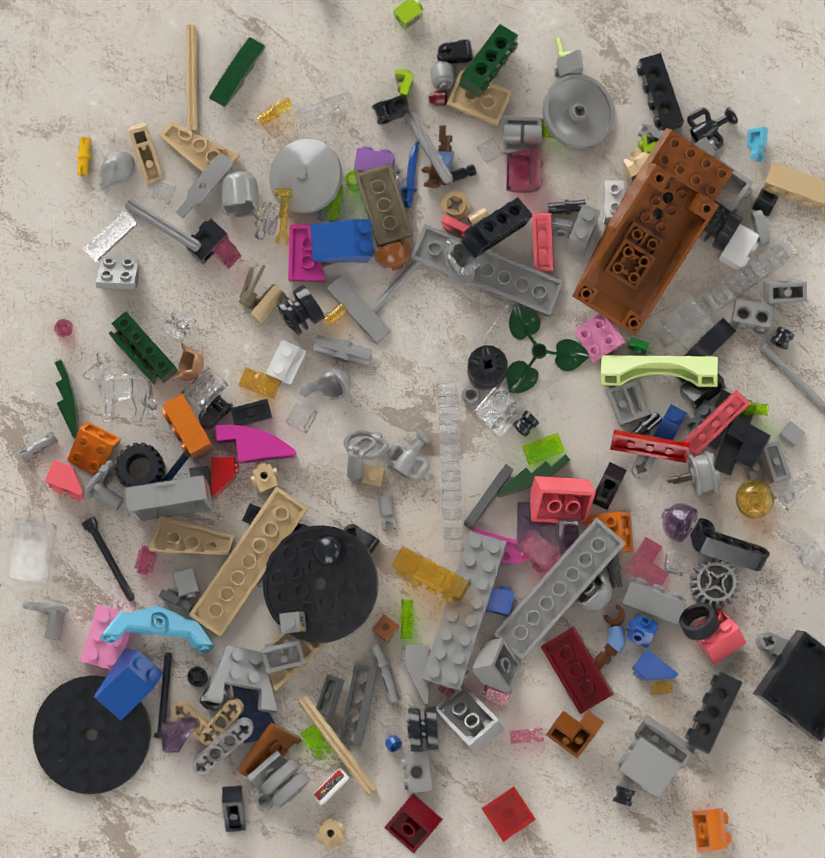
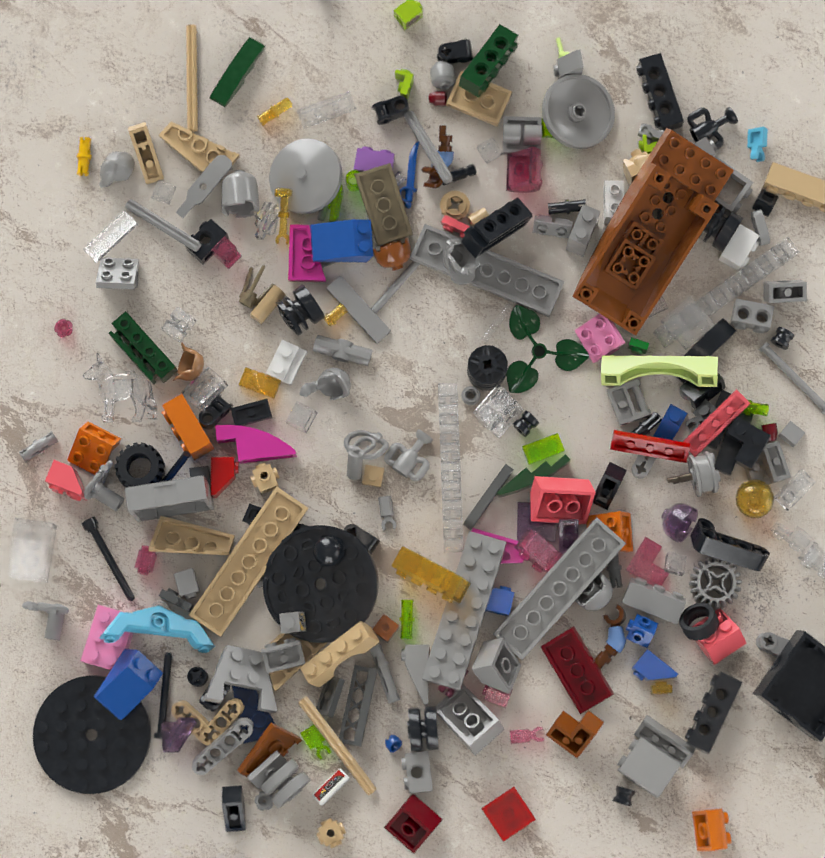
dark green slope [54,360,79,439] -> none
coral plate [532,213,554,271] -> none
none -> tan arch [300,621,380,688]
none -> dark red hose [761,423,778,441]

